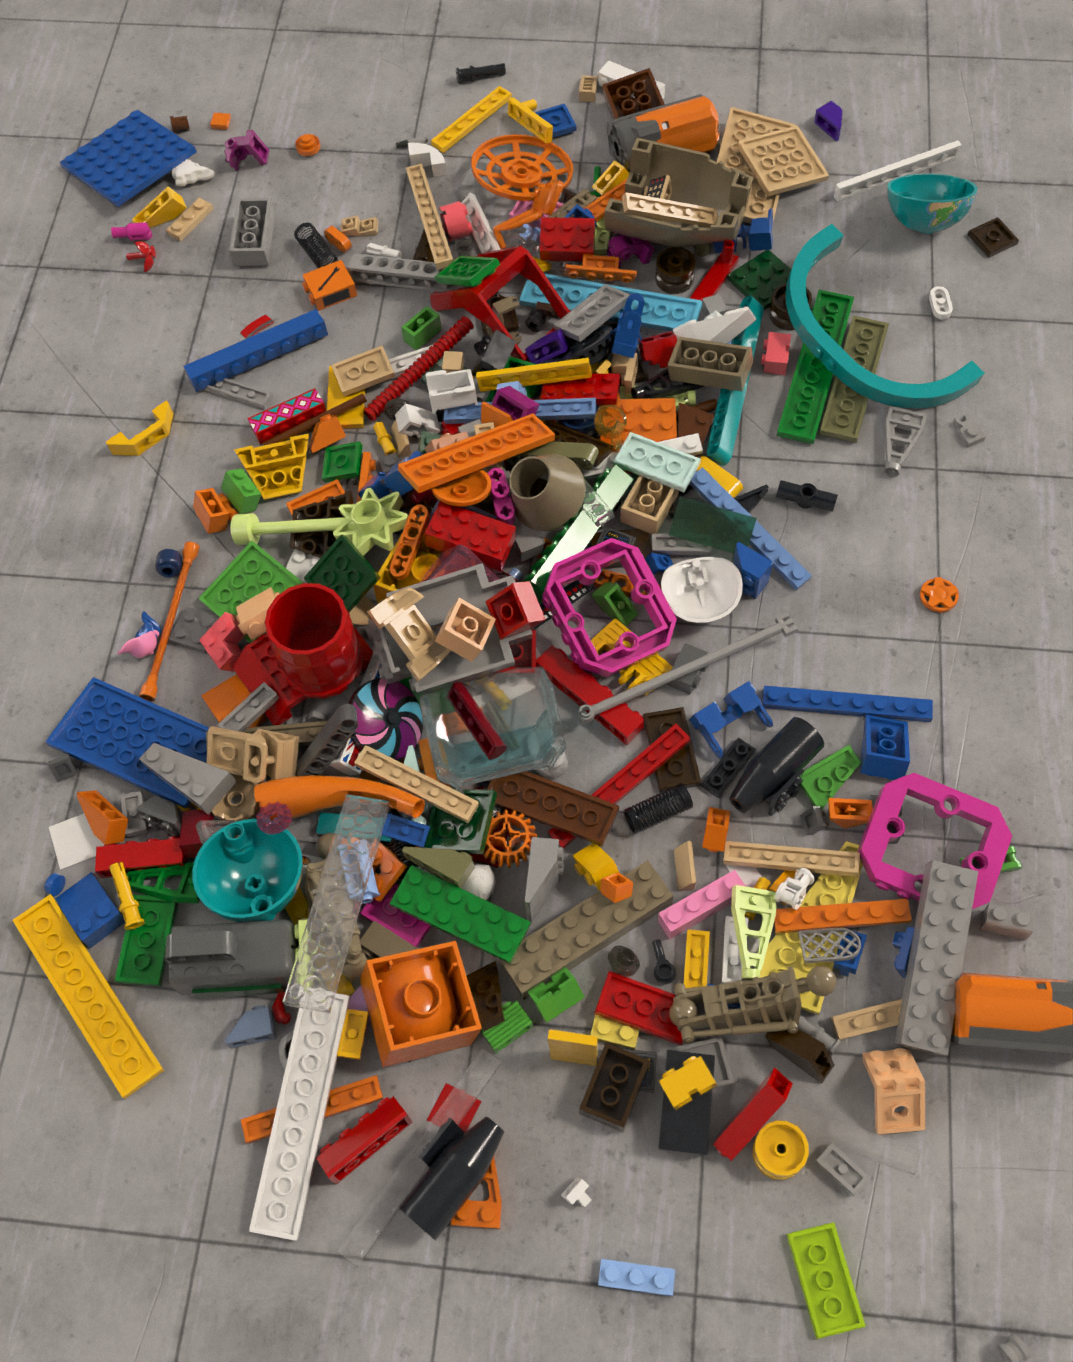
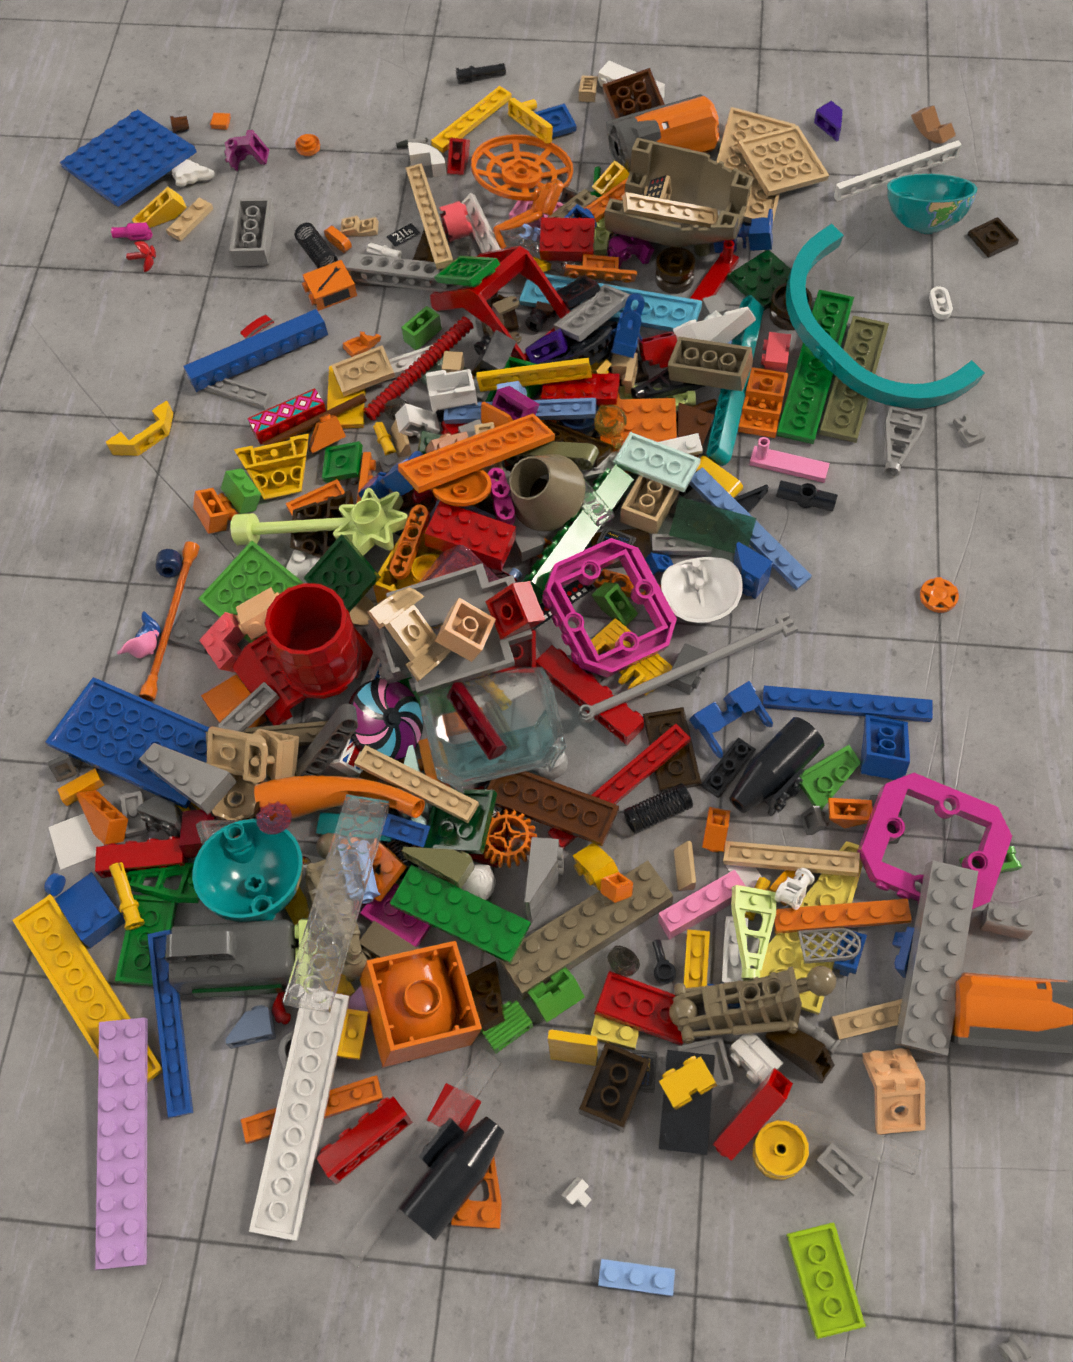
none -> light orange slope [57,768,104,806]
none -> lavender plate [95,1018,148,1270]
none -> blue plate [147,930,194,1118]
none -> orange slope [343,331,381,357]
none -> black sticker [386,223,420,247]
none -> red slope [447,138,470,175]
none -> black plate [556,275,601,308]
none -> white brick [728,1033,783,1084]
none -> orange slope [738,367,788,438]
none -> bright pink piece [749,437,830,483]
none -> medium nougat brick [911,105,956,143]

